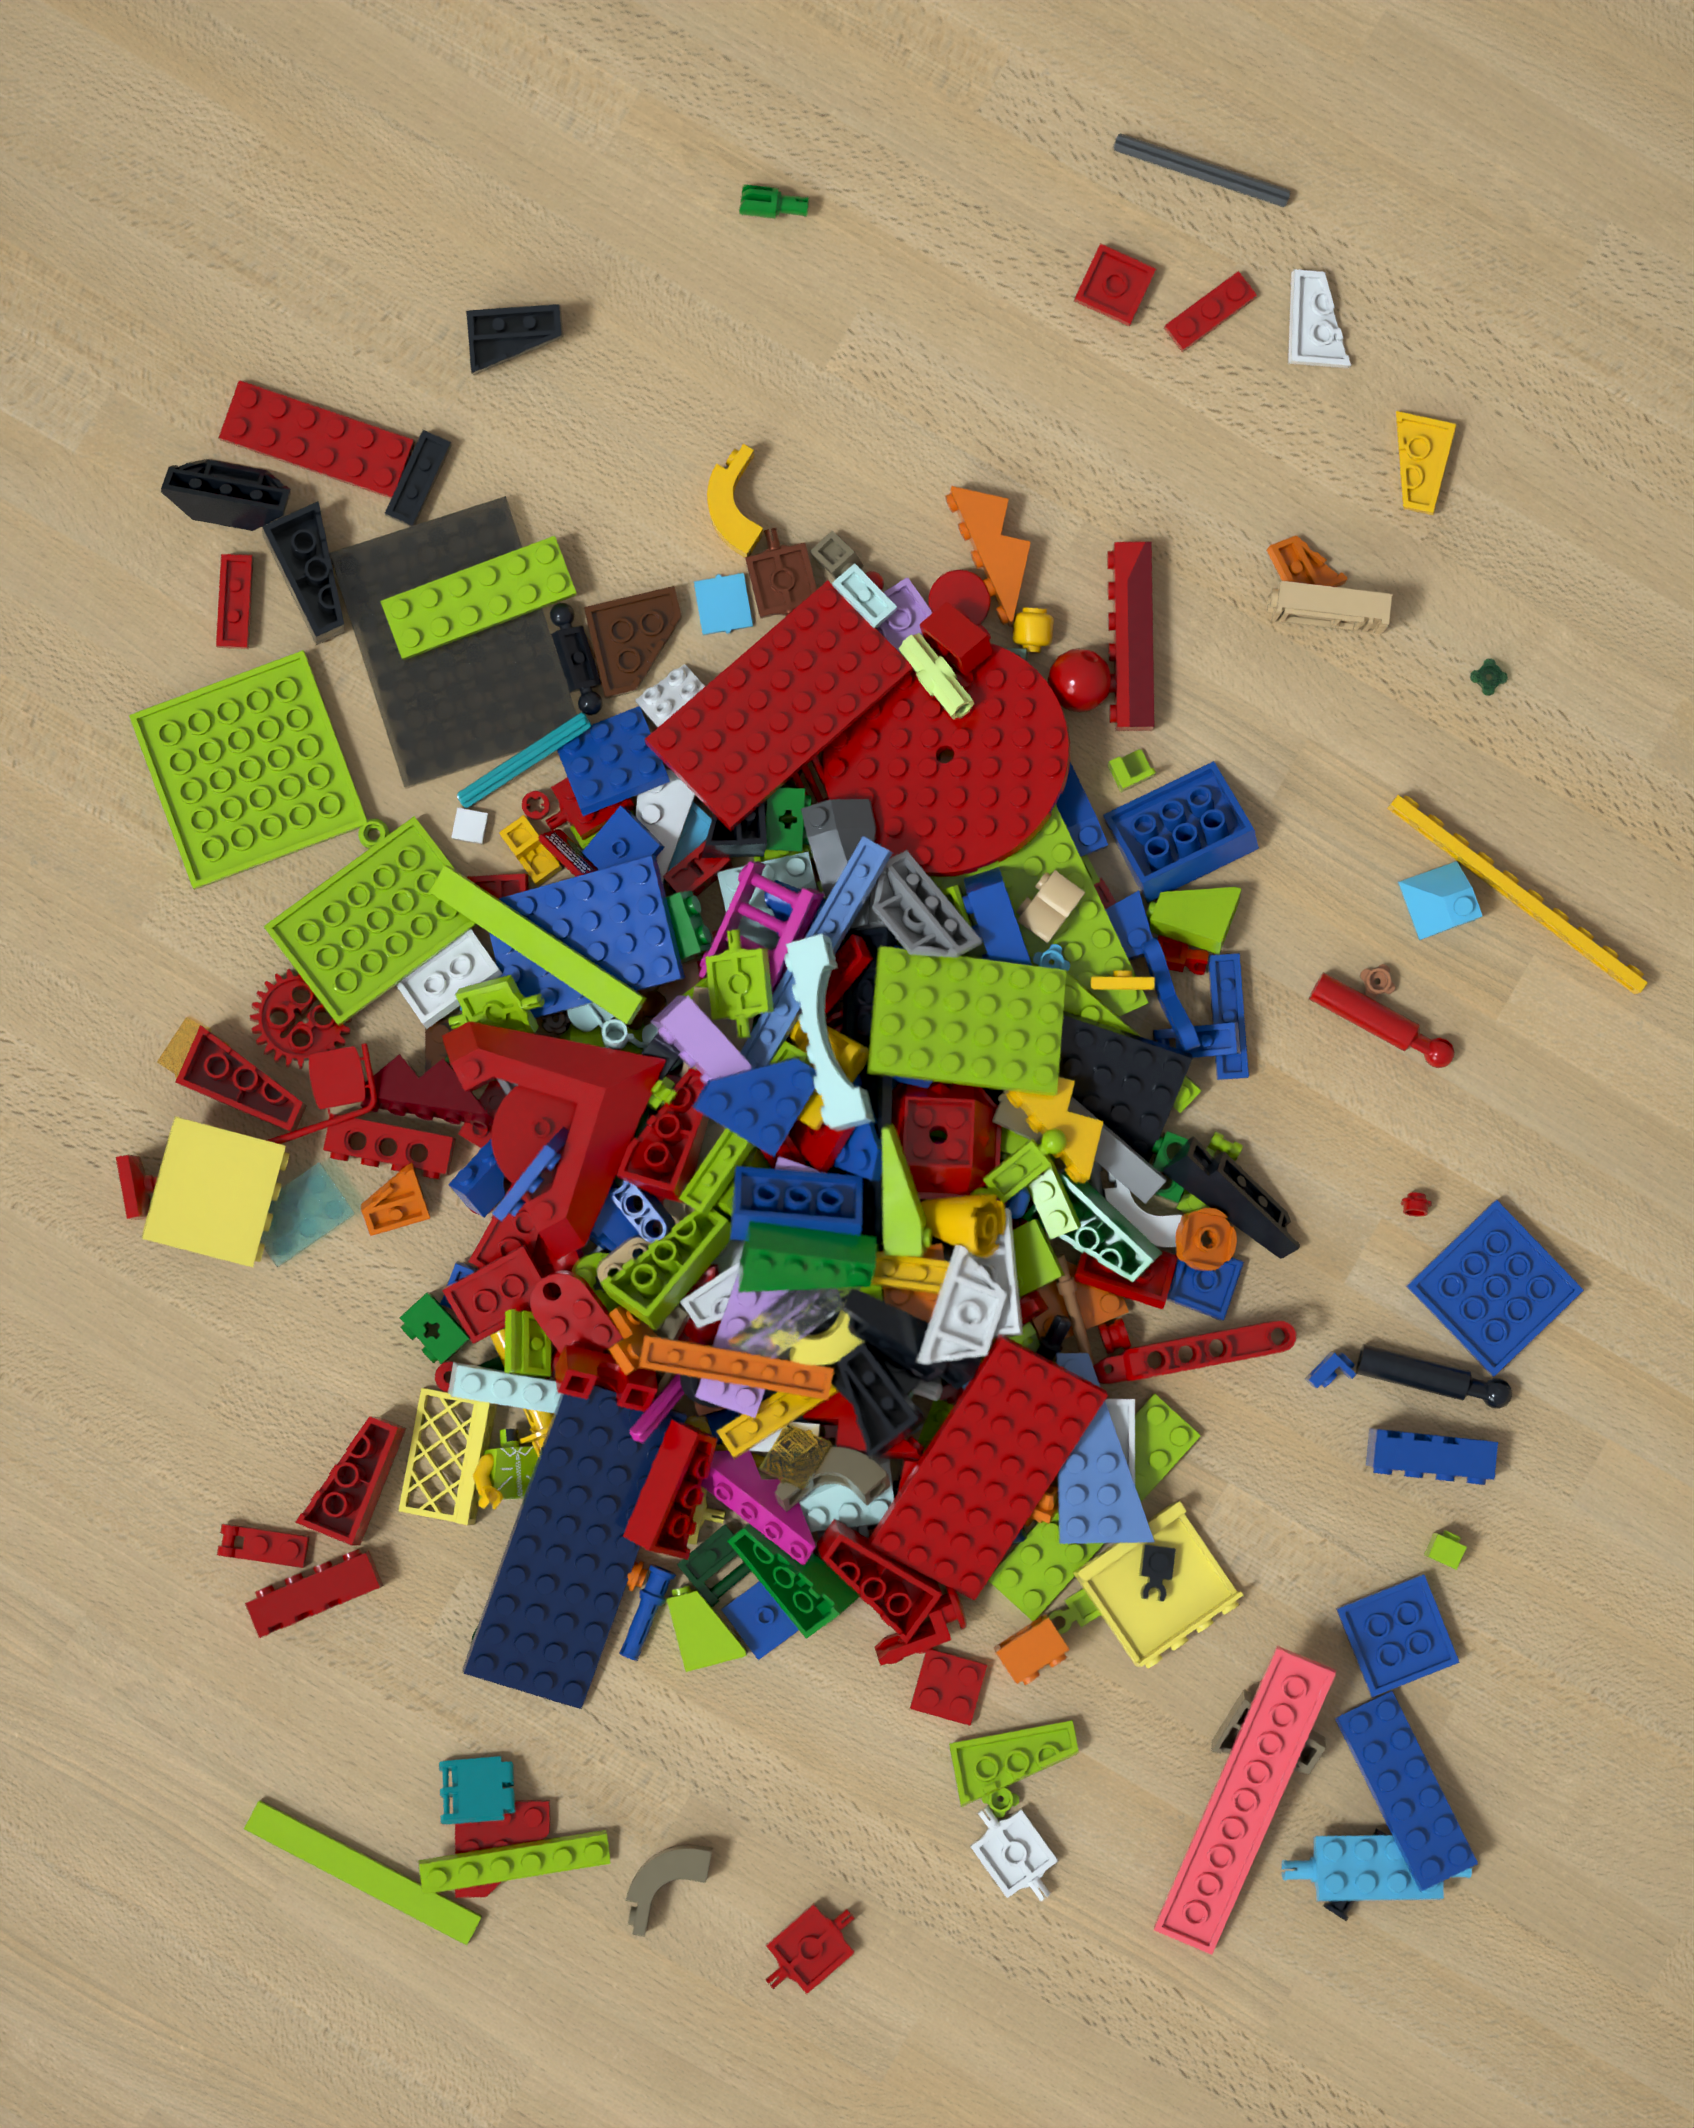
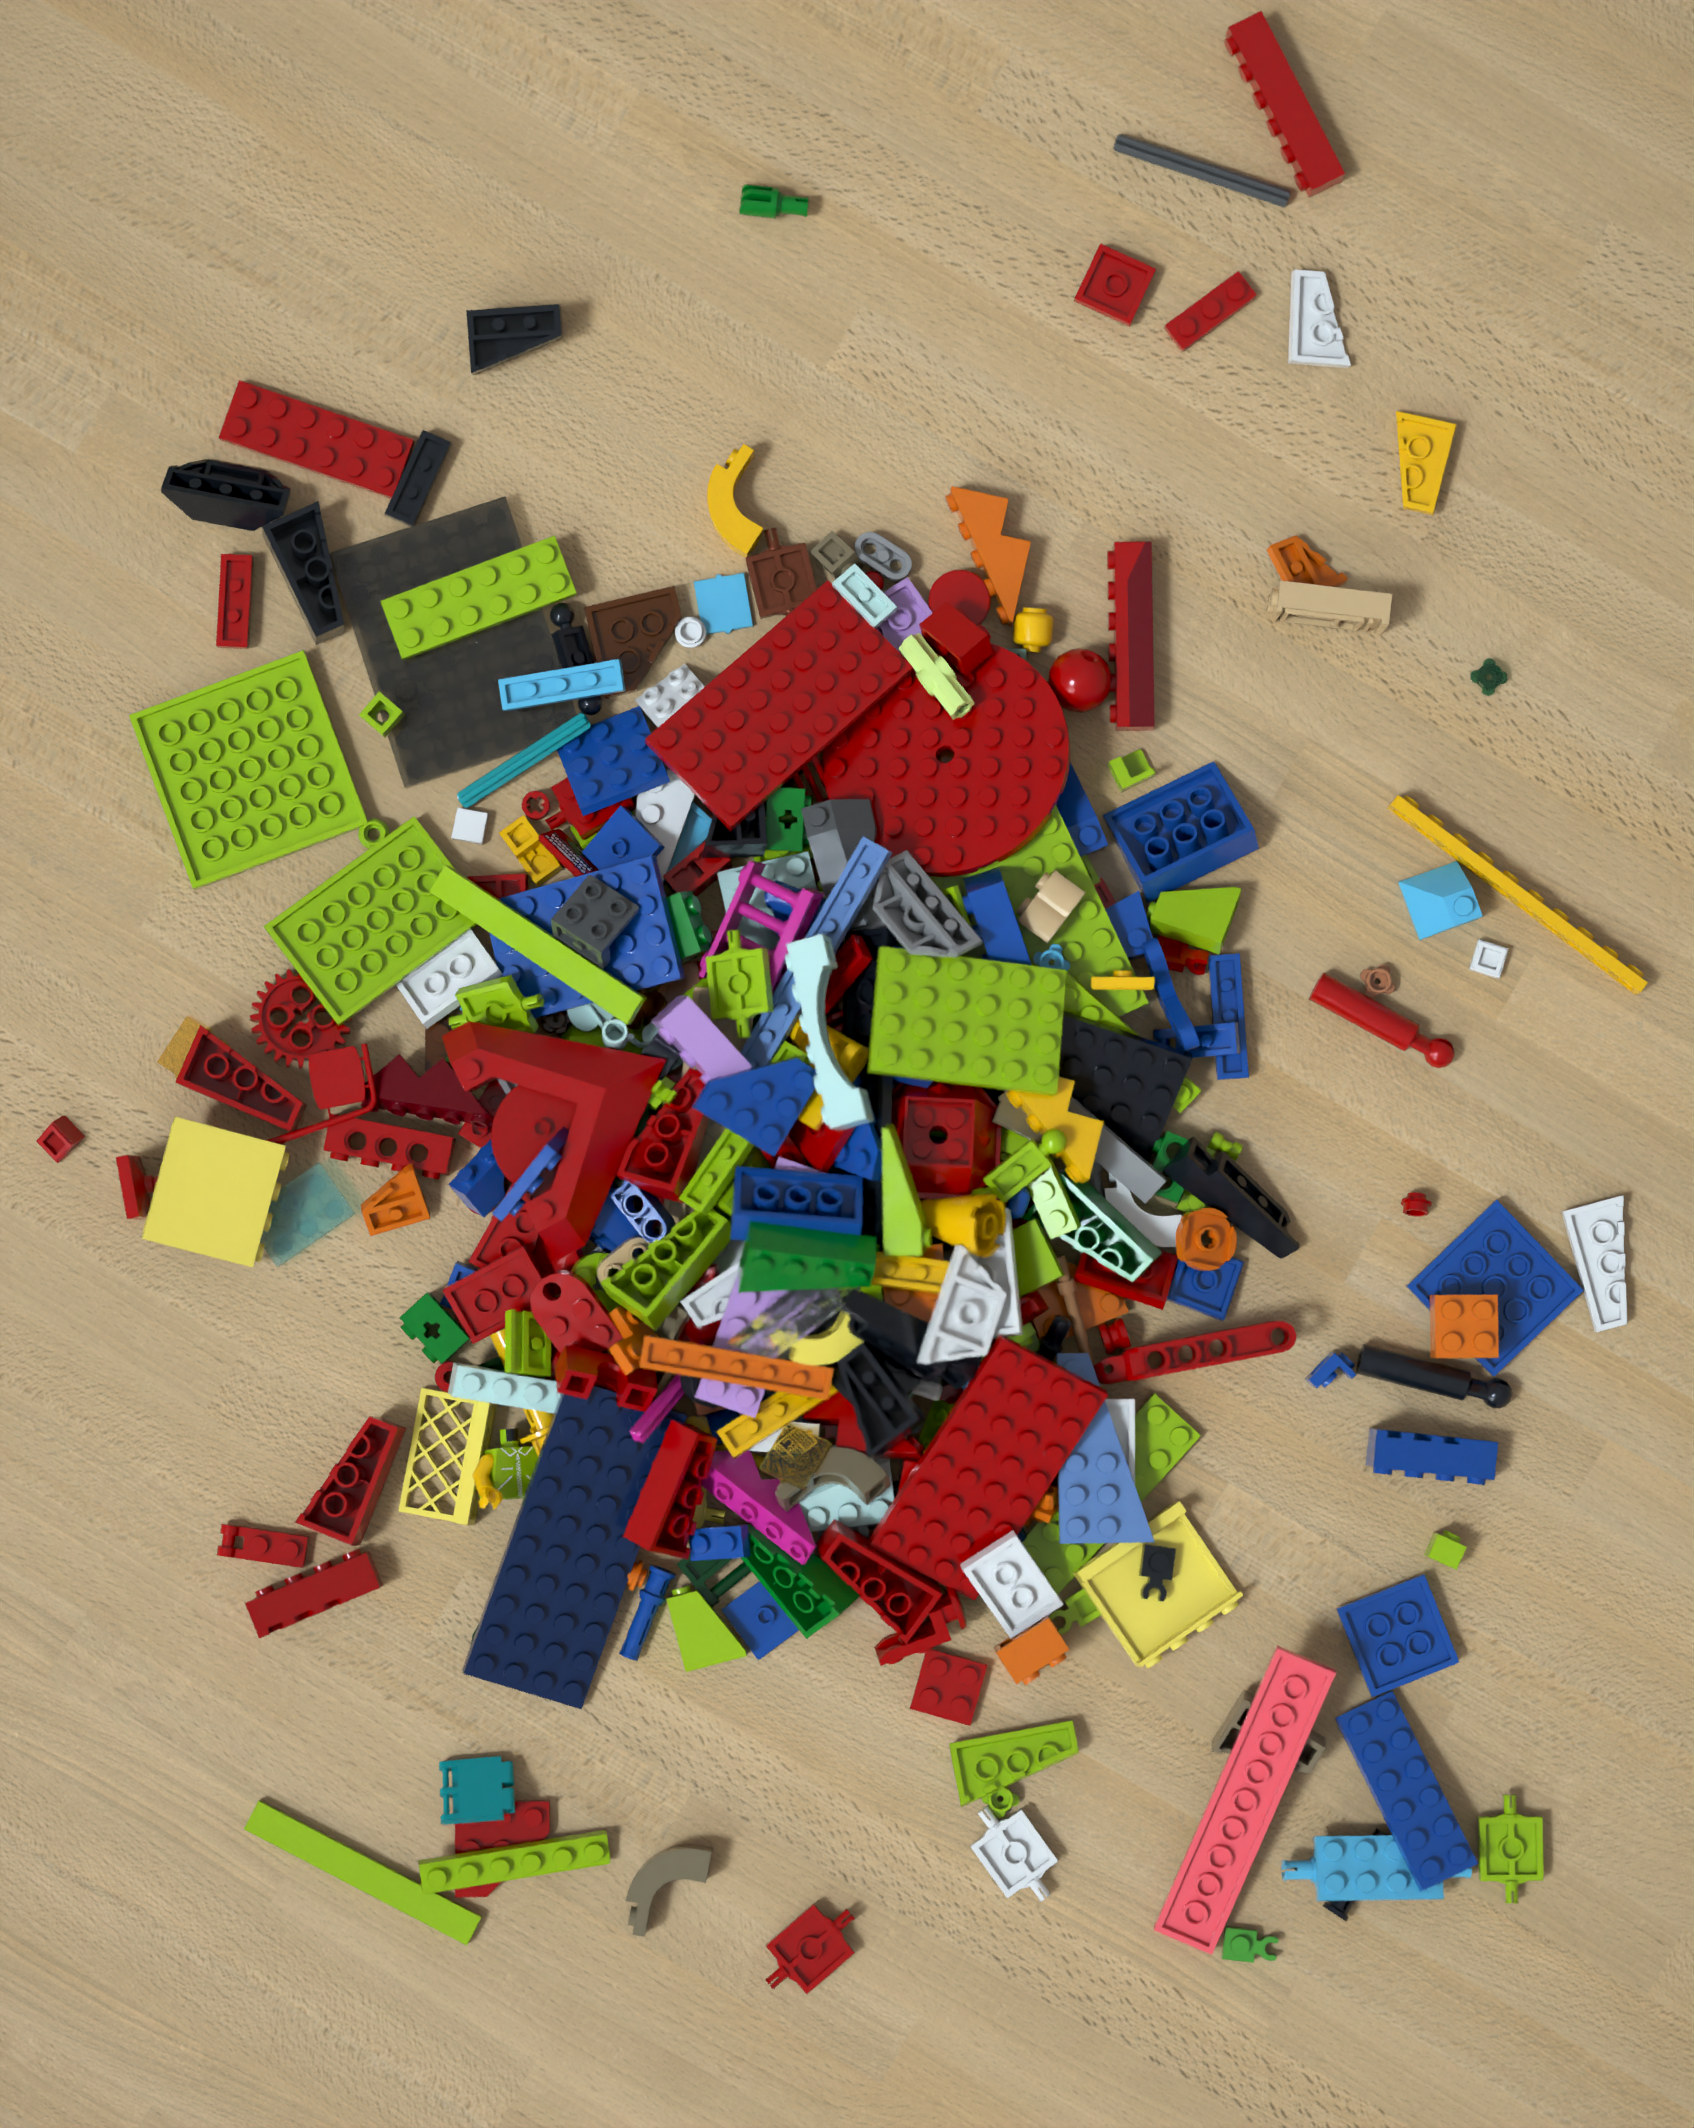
none -> red slope [36,1116,85,1163]
none -> lime plate [359,692,405,738]
none -> medium azure plate [498,659,626,711]
none -> dark grey bracket [551,875,639,969]
none -> white plate [675,617,706,648]
none -> blue plate [689,1525,751,1561]
none -> light grey plate [855,532,912,581]
none -> white plate [960,1530,1064,1638]
none -> bright green plate [1221,1926,1278,1963]
none -> red brick [1224,11,1345,198]
none -> orange brick [1430,1295,1499,1358]
none -> white tile [1468,939,1509,979]
none -> lime plate [1478,1794,1544,1904]
none -> white wing [1561,1195,1627,1332]

